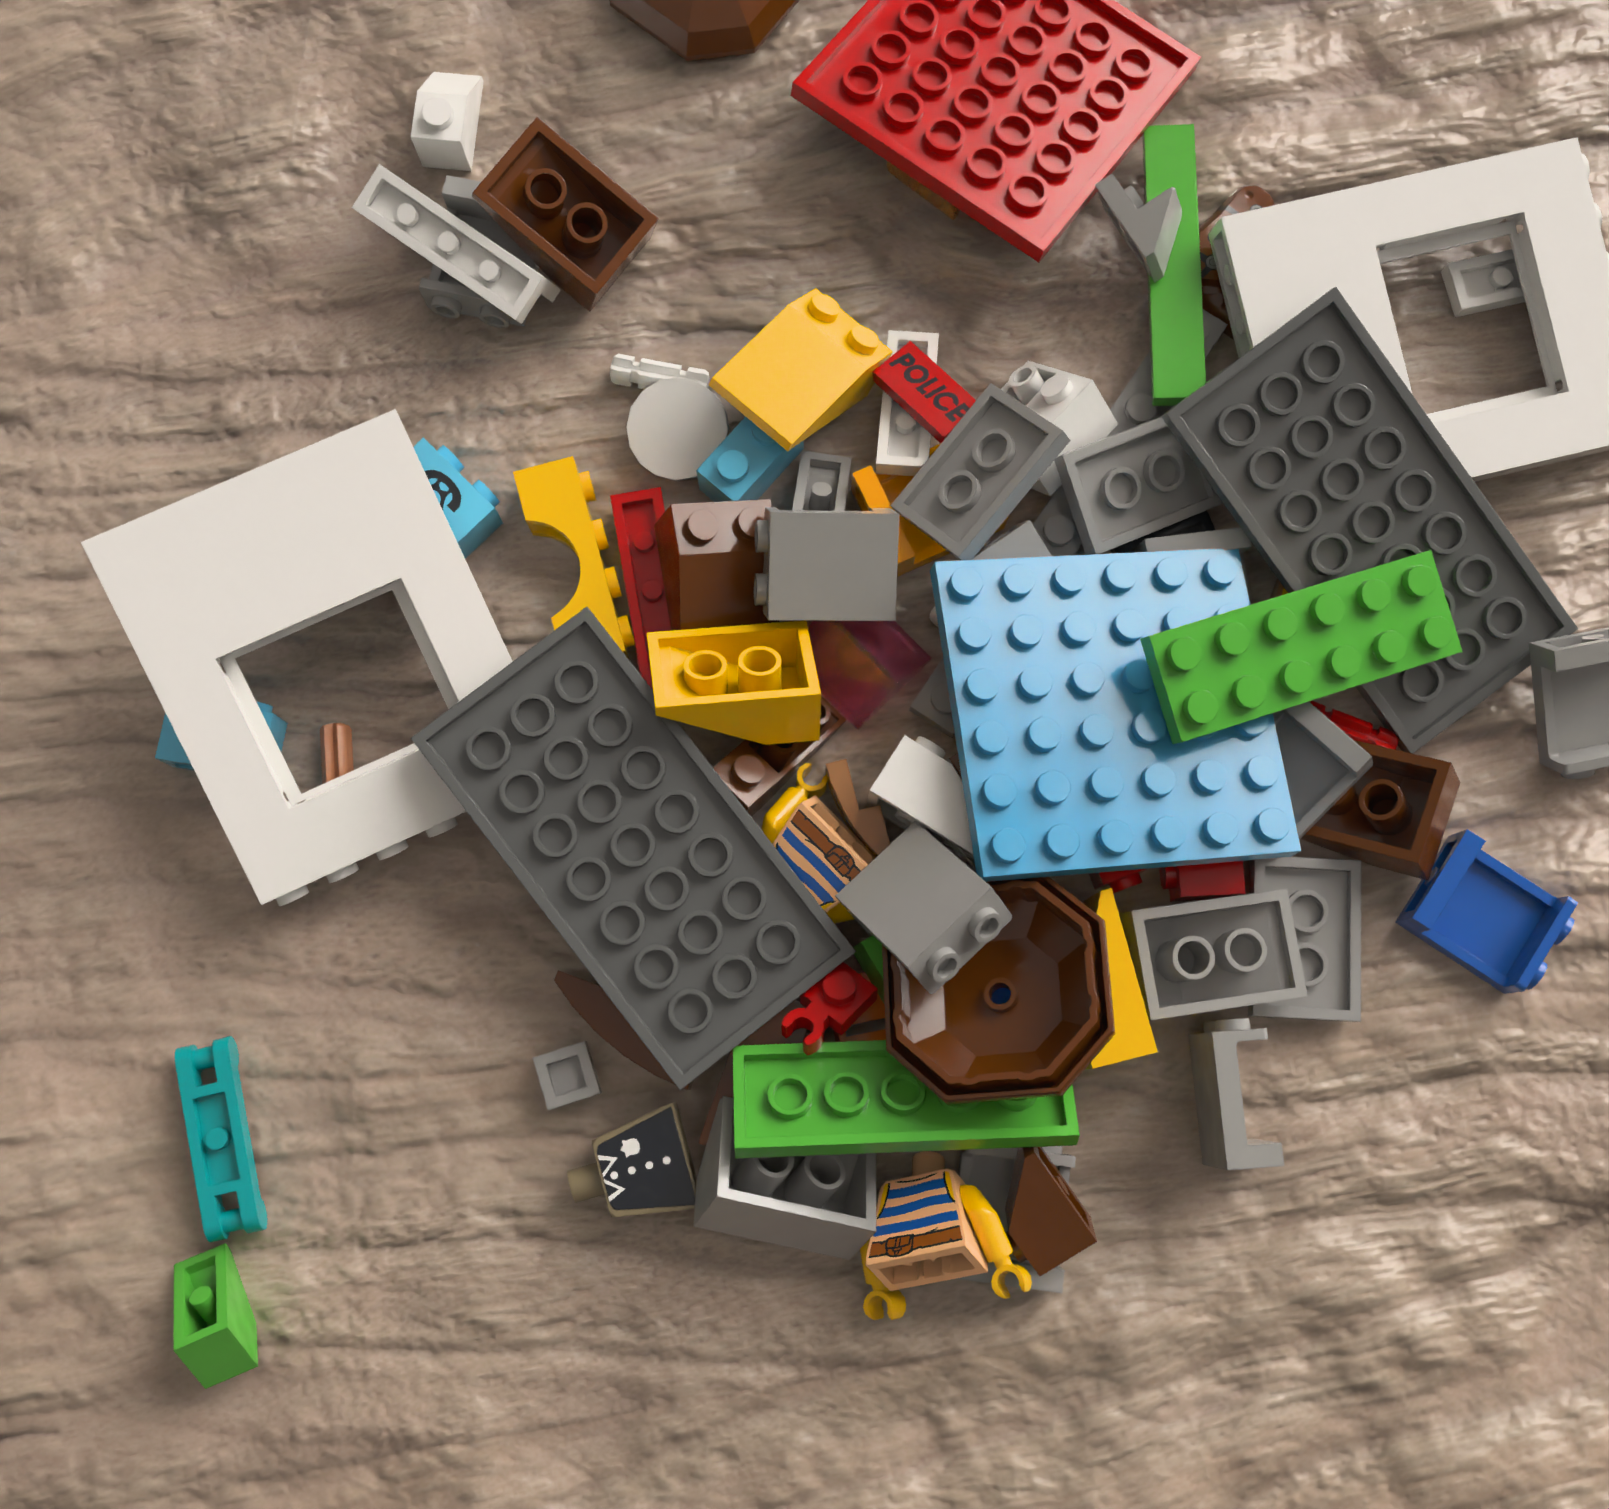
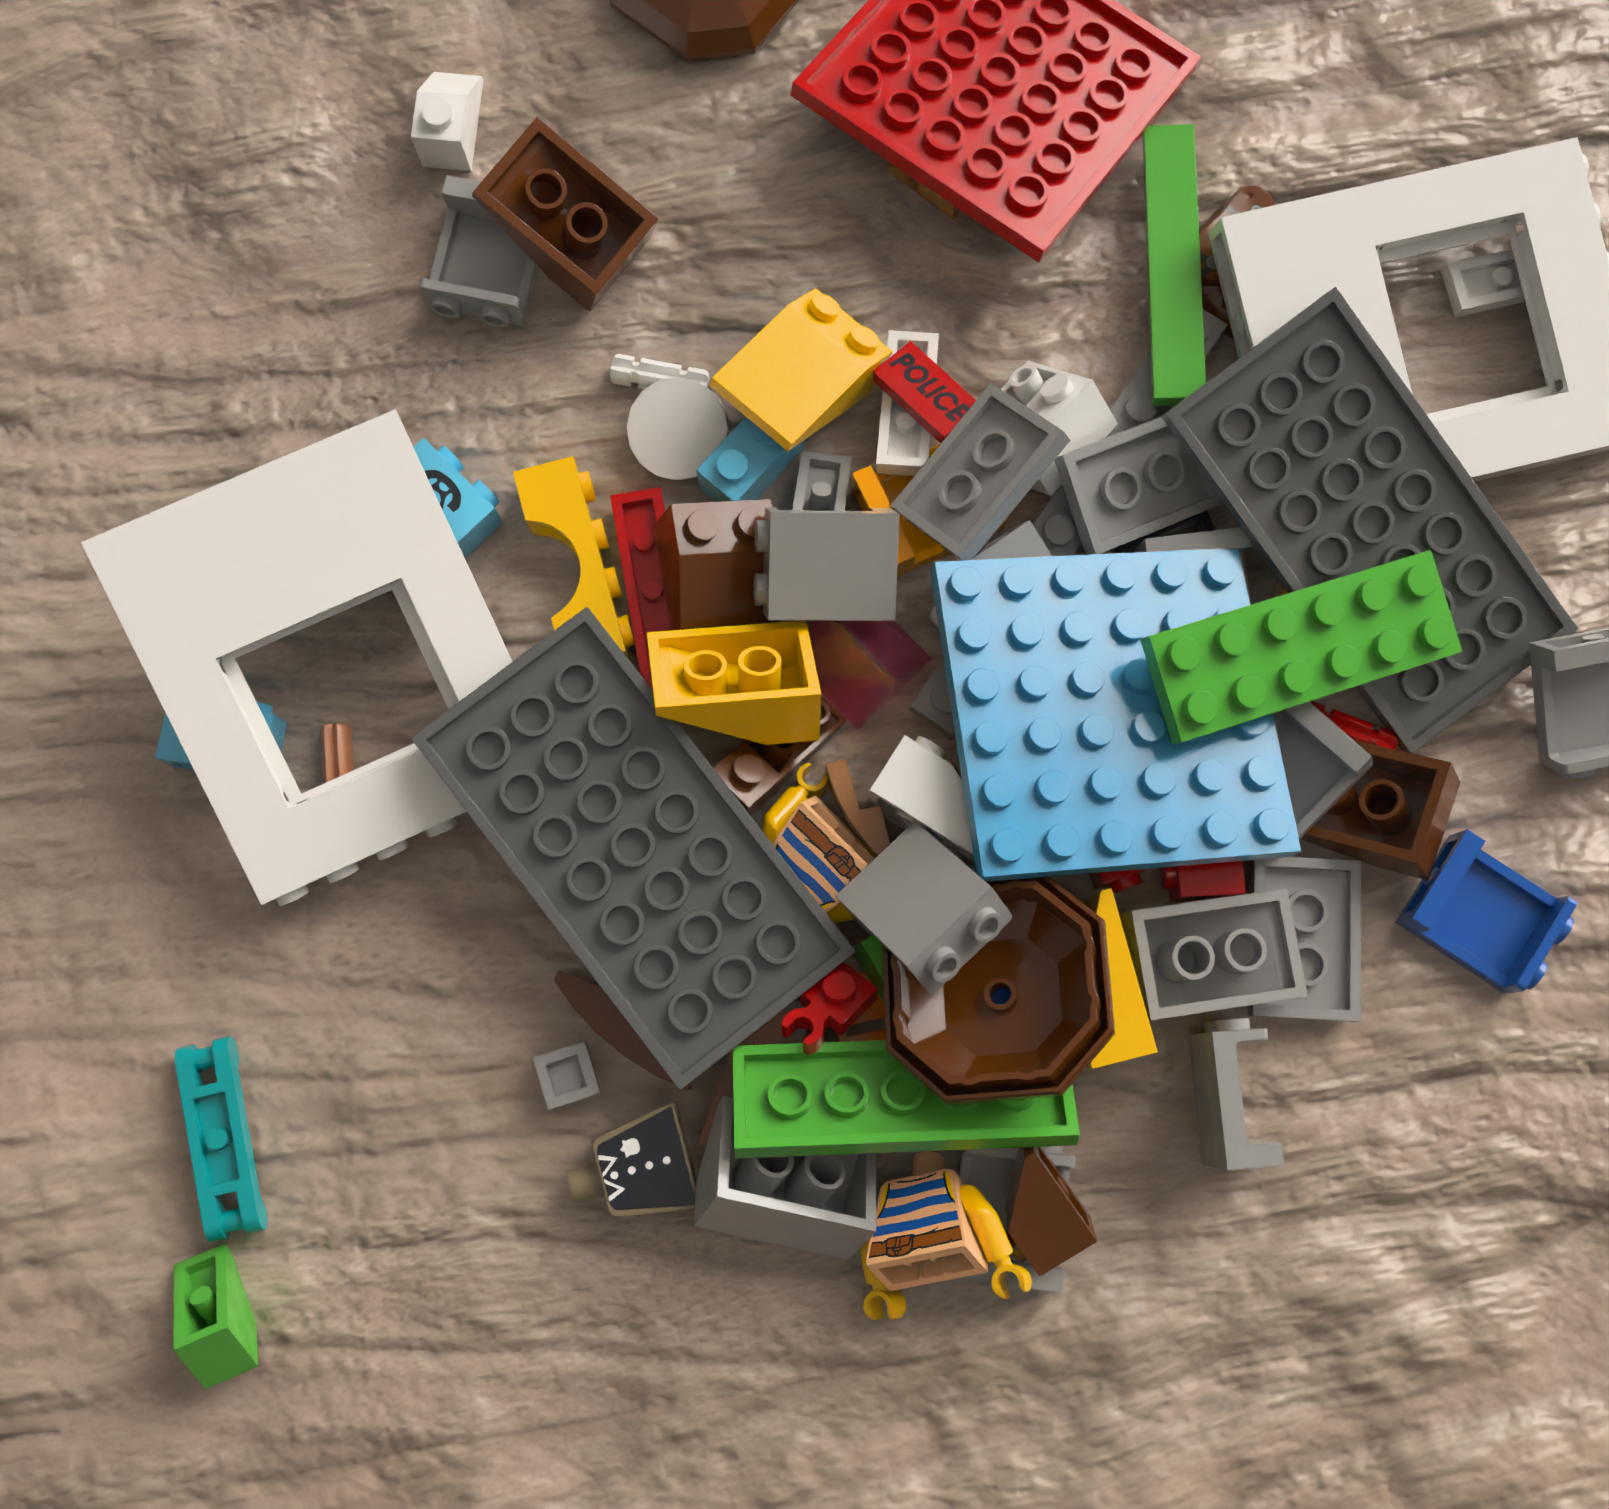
white fence [352,164,560,324] -> none
light grey slope [1095,173,1182,283] -> none

